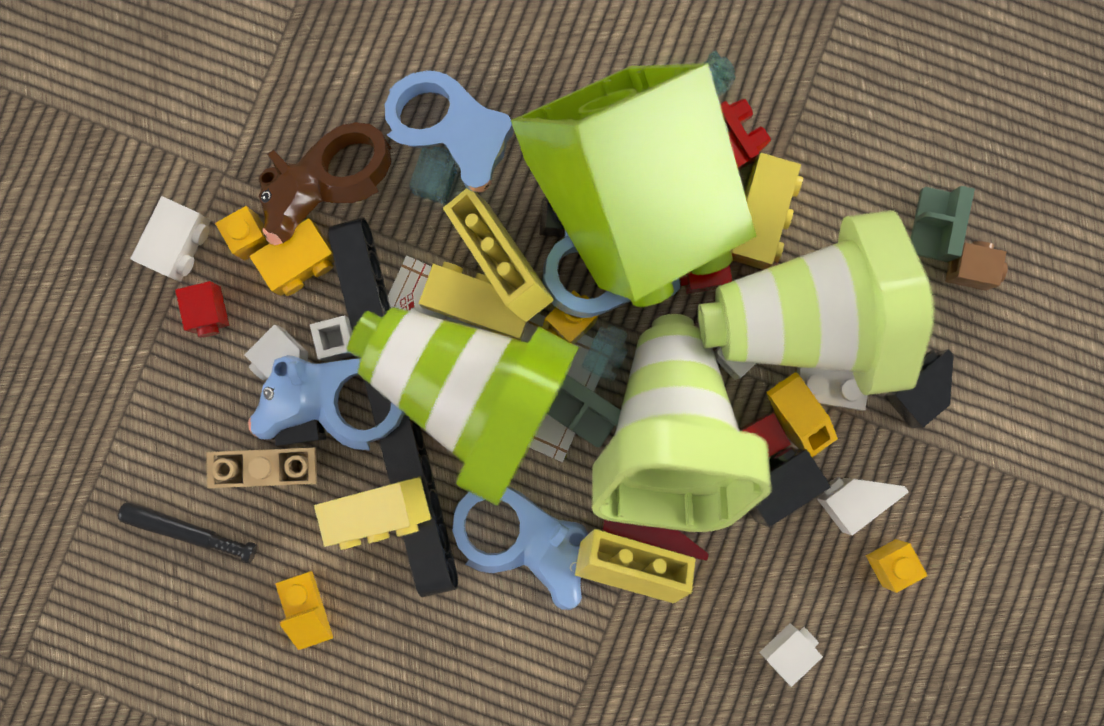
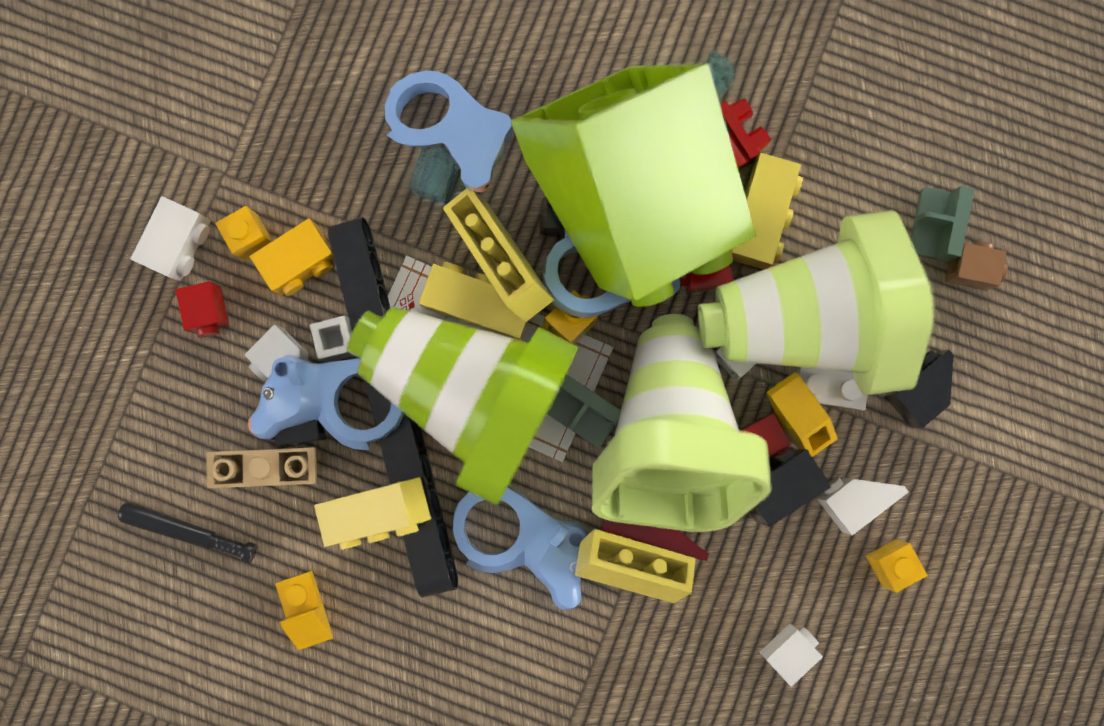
reddish brown animal [259,122,392,245] -> none
clear light blue brick [581,325,628,382] -> none

